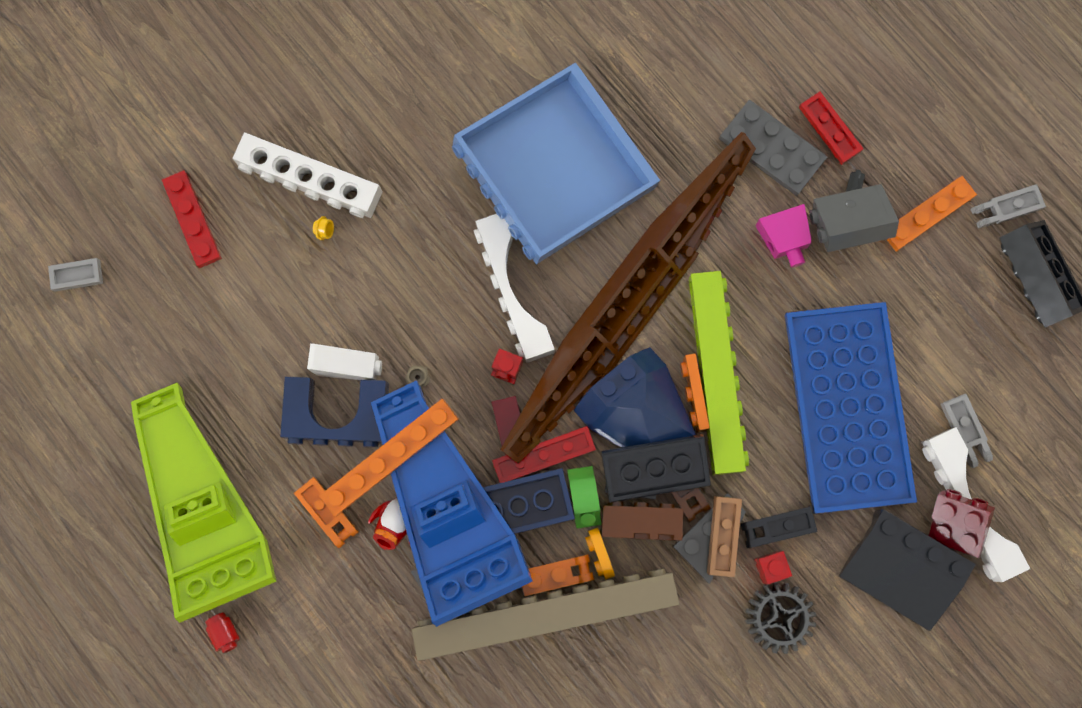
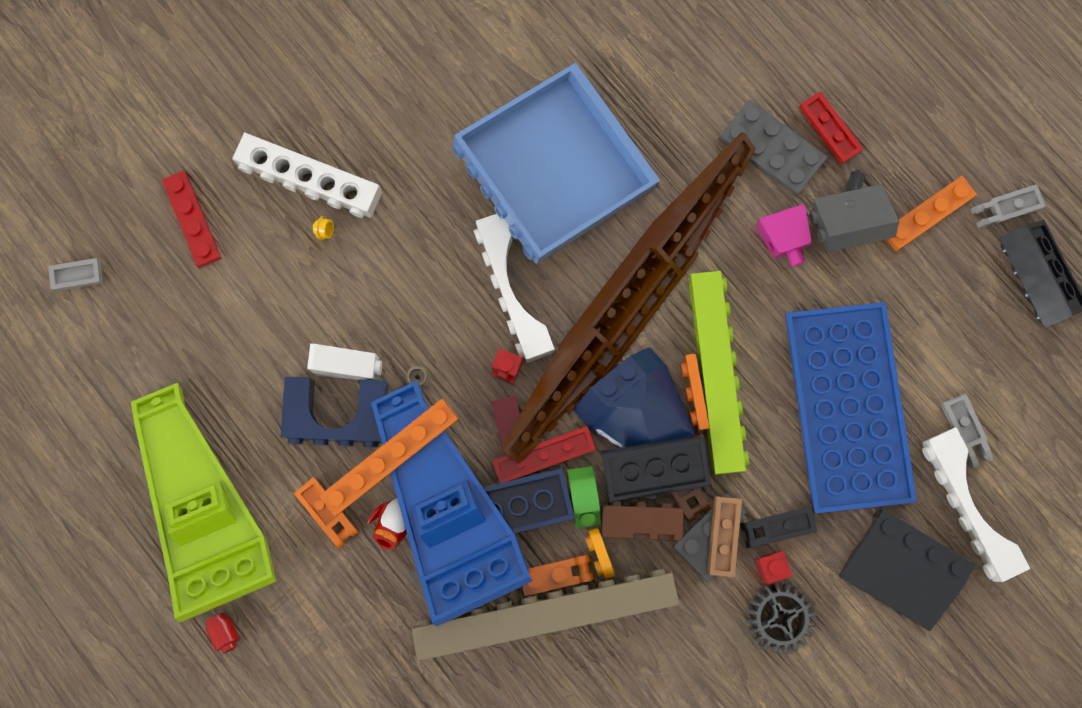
plate [928,489,995,558] -> none

